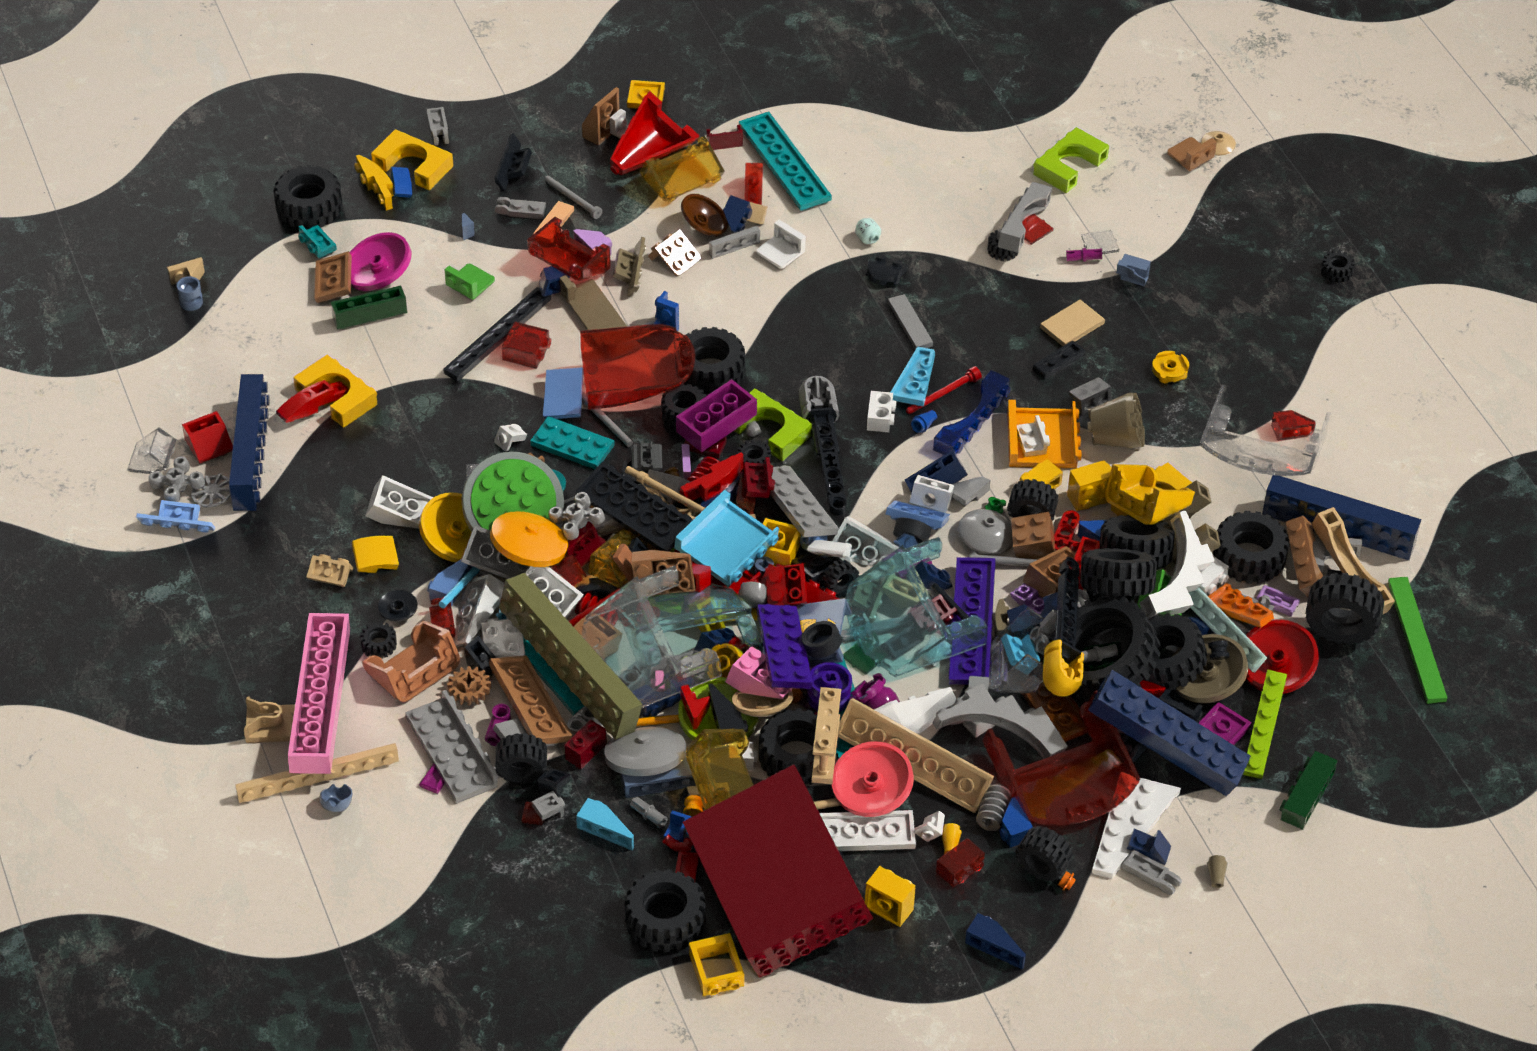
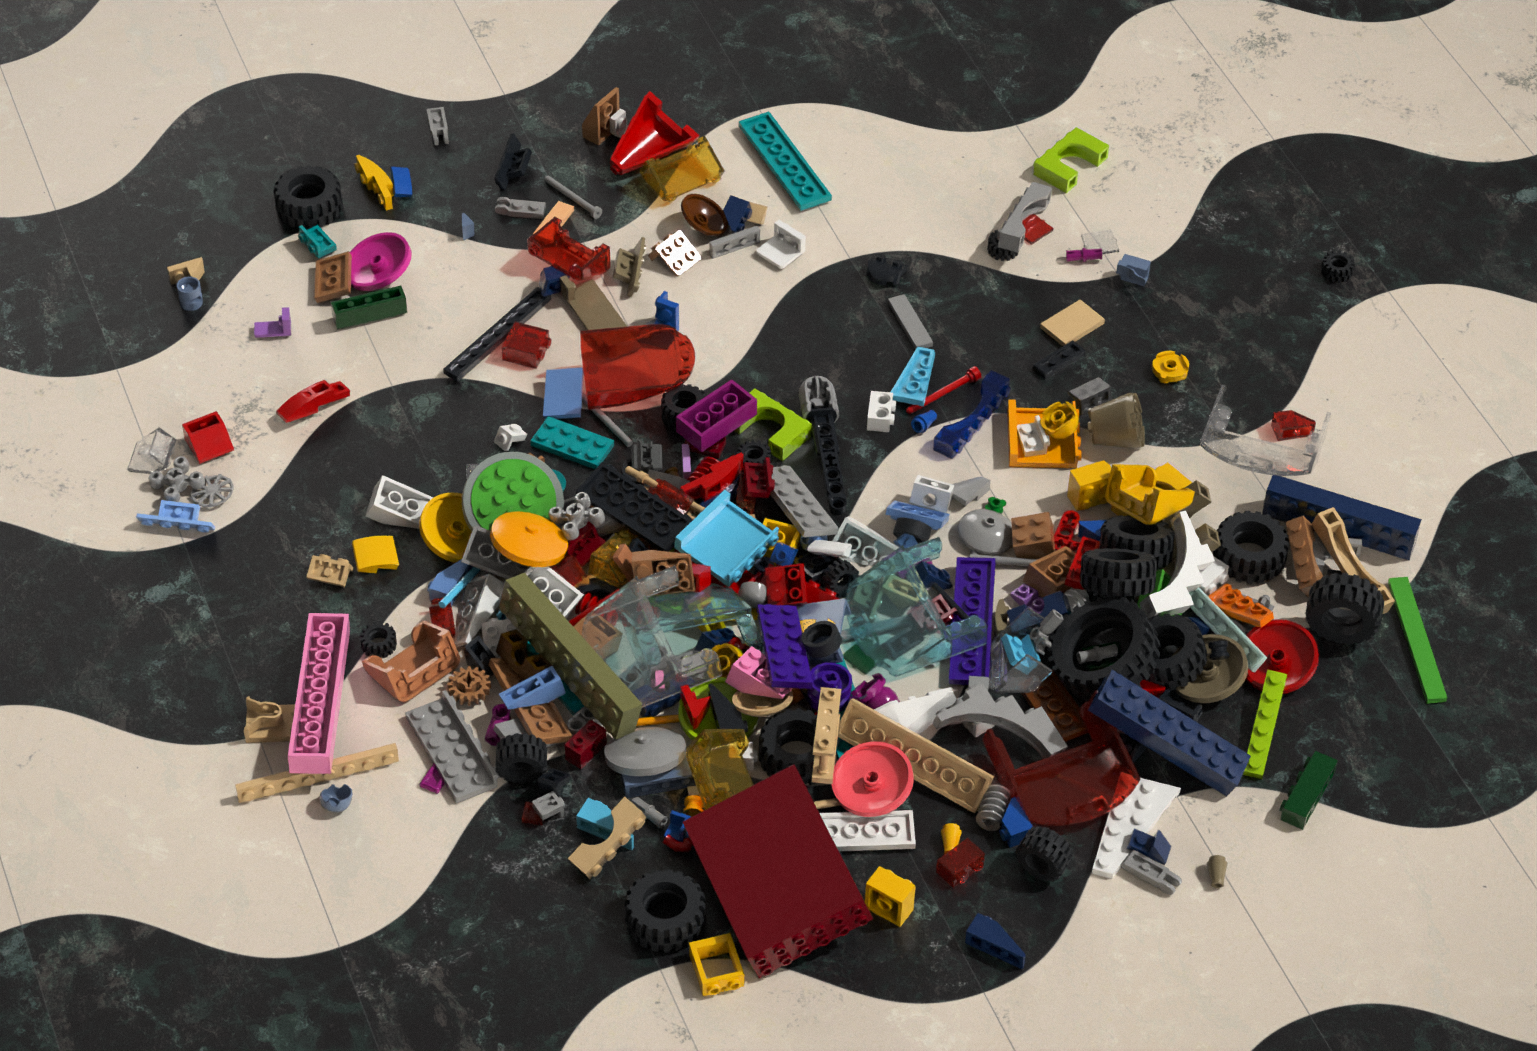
dark blue brick [229,374,270,511] -> none
yellow arch [293,355,377,428] -> none
yellow arch [371,129,453,191] -> none
black dish [378,590,418,622] -> none
bright green bracket [444,263,495,300] -> none
lavender slope [573,229,612,263] -> none
yellow plate [627,80,665,109] -> none
black tyre [675,327,745,395] -> none
red tile [675,851,699,883] -> none
dark red hinge [706,125,743,151] -> none
clear red slope [744,163,763,205] -> none
light grey hinge [745,421,762,437] -> none
light aqua head [855,218,881,244] -> none
dark blue slope [905,450,968,493] -> none
white bracket [914,811,945,842] -> none
black tyre [1007,479,1058,521] -> none
yellow brick [1019,459,1063,489] -> none
piece [1043,557,1084,696] -> none
orange plate [1058,871,1076,891] -> none
medium nougat bracket [1167,137,1217,171] -> none
magenta plate [1199,702,1252,745] -> none
tan dish [1201,131,1236,156] -> none
lavender tile [1256,585,1300,617] -> none
none -> medium lavender bracket [254,307,291,338]
none -> dark brown arch [496,629,553,681]
none -> medium blue slope [499,666,566,710]
none -> tan arch [568,797,647,879]
none -> clear red hinge [648,478,695,514]
none -> blue brick [769,542,798,566]
none -> yellow cylinder [1040,401,1079,439]

